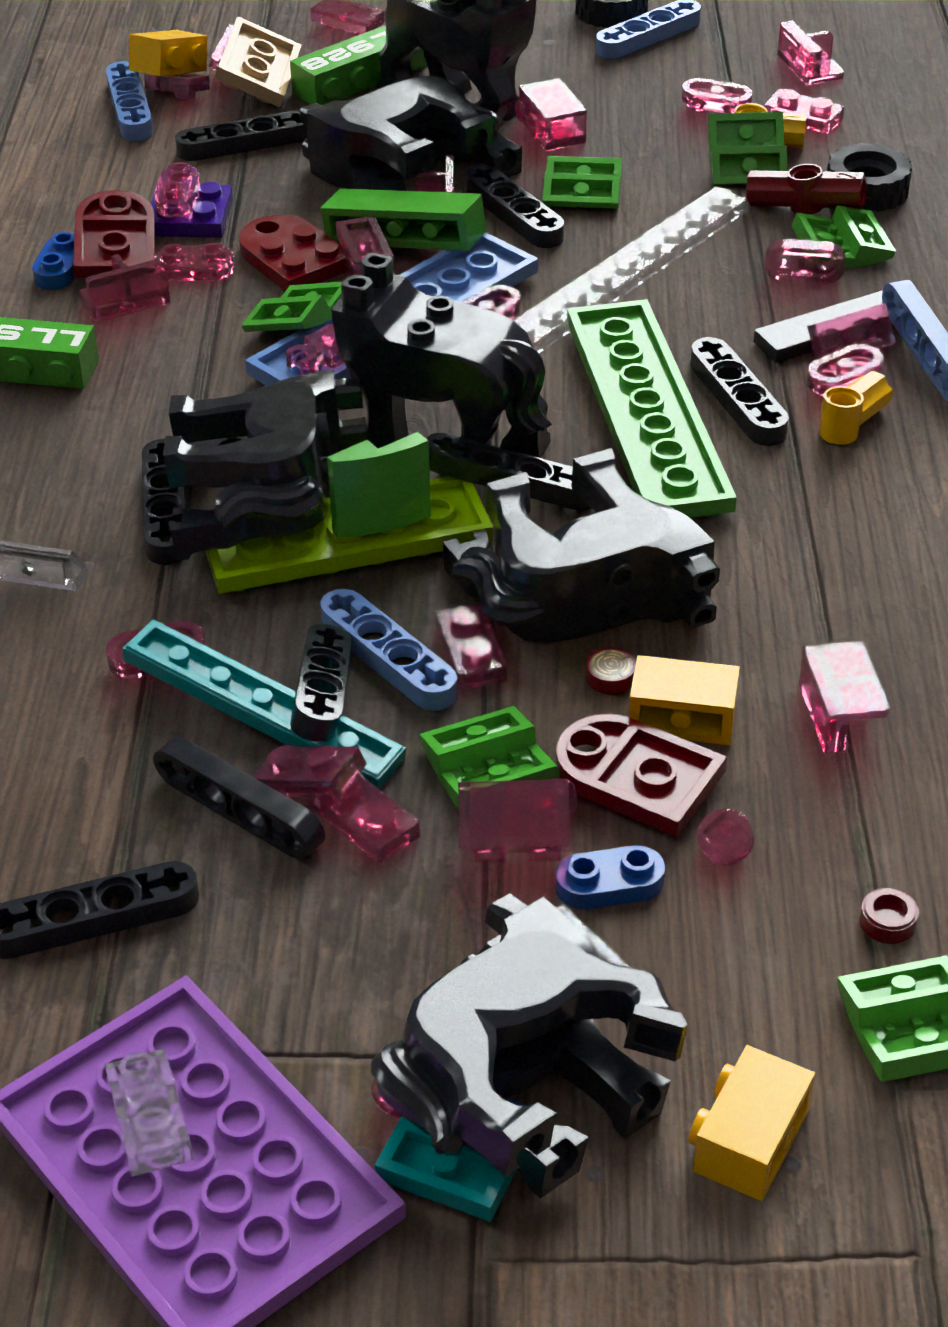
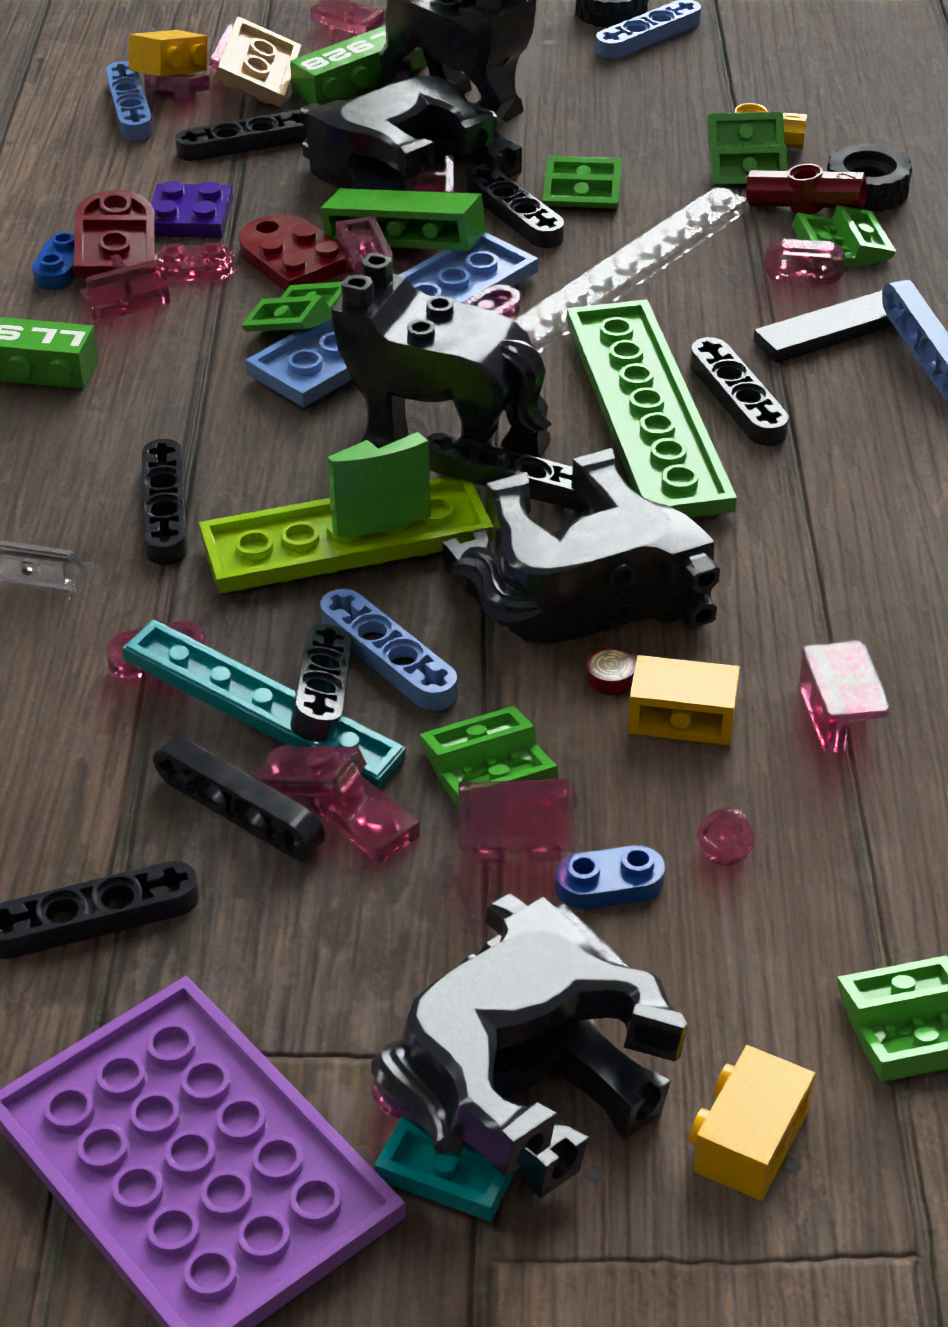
clear slope [104,1049,194,1177] -> none
clear pink plate [154,162,200,218] -> none
black piece [163,370,368,561] -> none
clear pink plate [285,323,344,375] -> none
clear pink plate [435,603,507,689] -> none
clear pink brick [515,78,587,151] -> none
plate [556,714,727,837] -> none
clear pink plate [682,78,752,113] -> none
clear pink plate [764,89,845,134] -> none
clear pink panel [777,21,844,85] -> none
clear pink plate [807,303,896,367] -> none
clear pink plate [807,344,883,398] -> none
yellow piece [819,371,893,445] -> none
dark red tile [860,888,919,944] -> none

